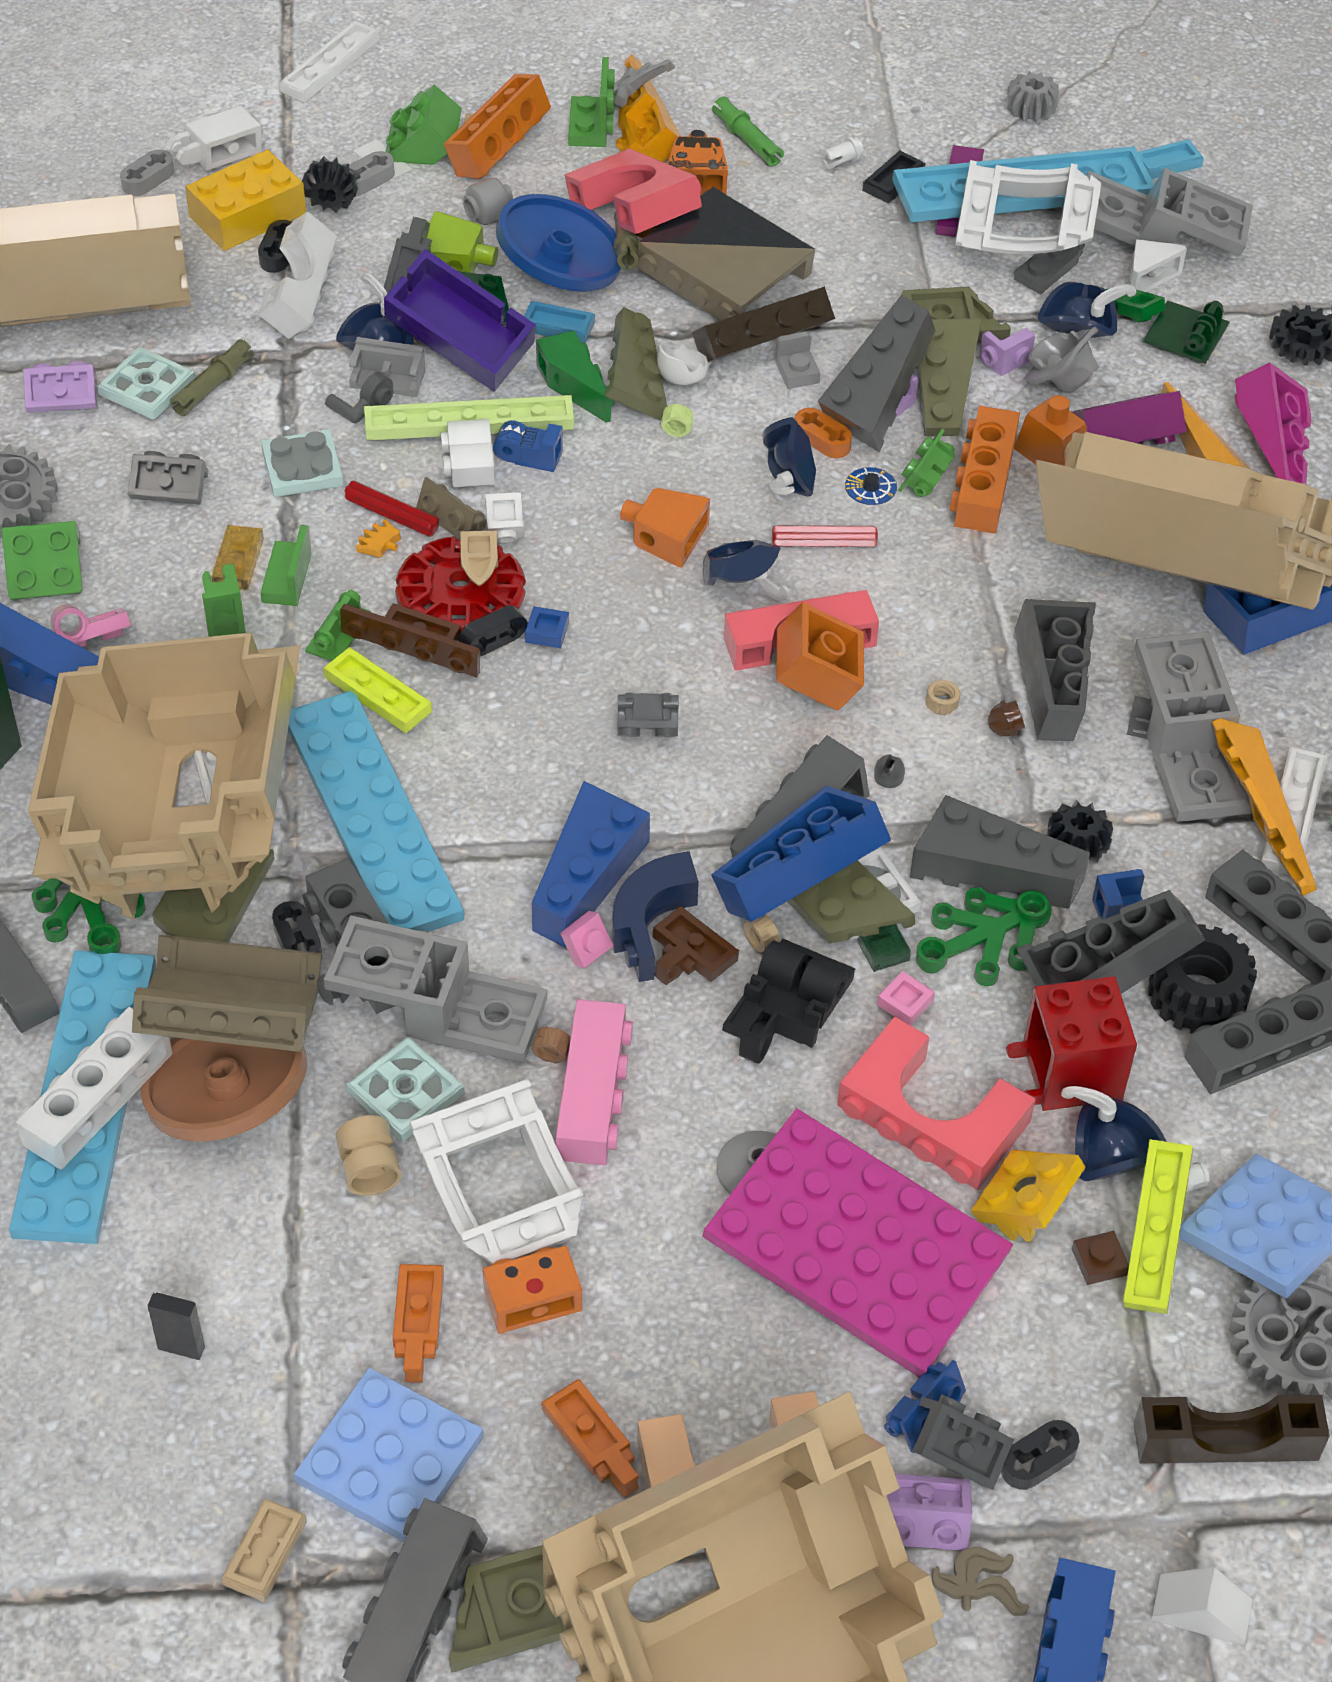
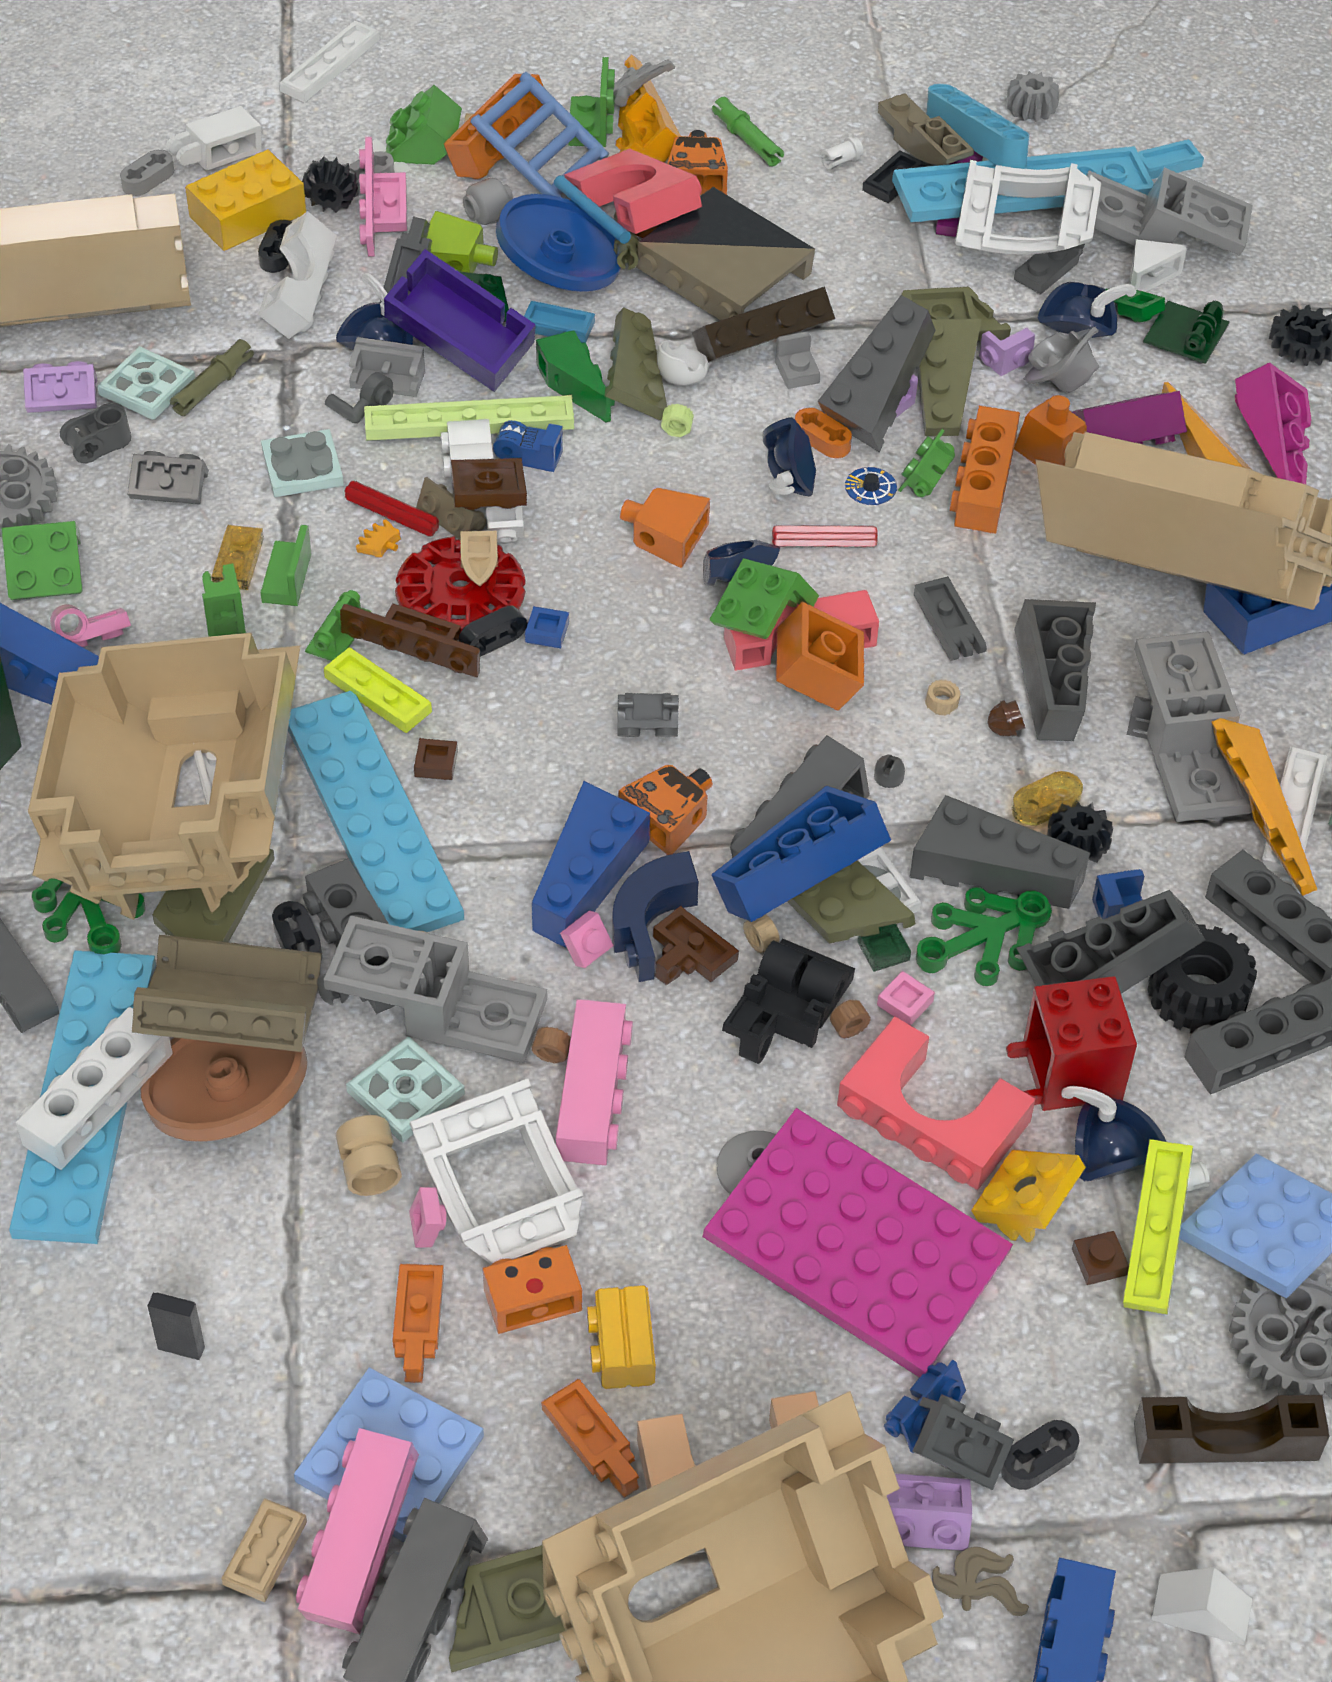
none -> dark grey piece [60,403,132,464]
none -> bright pink brick [296,1428,419,1634]
none -> bright pink bracket [359,137,407,257]
none -> bright pink plate [409,1187,446,1248]
none -> reddish brown plate [414,738,458,780]
none -> reddish brown hinge [451,458,527,510]
none -> medium blue bar [470,71,609,197]
none -> dark azure bar [554,175,631,244]
none -> yellow brick [587,1285,656,1389]
none -> orange torso [618,765,713,855]
none -> bright green bracket [710,558,819,639]
none -> medium nougat axle [830,1000,871,1039]
none -> dark tan slope [878,93,974,165]
none -> dark grey hinge [914,576,987,661]
none -> medium azure beam [926,84,1029,169]
none -> clear yellow plate [1012,771,1083,826]

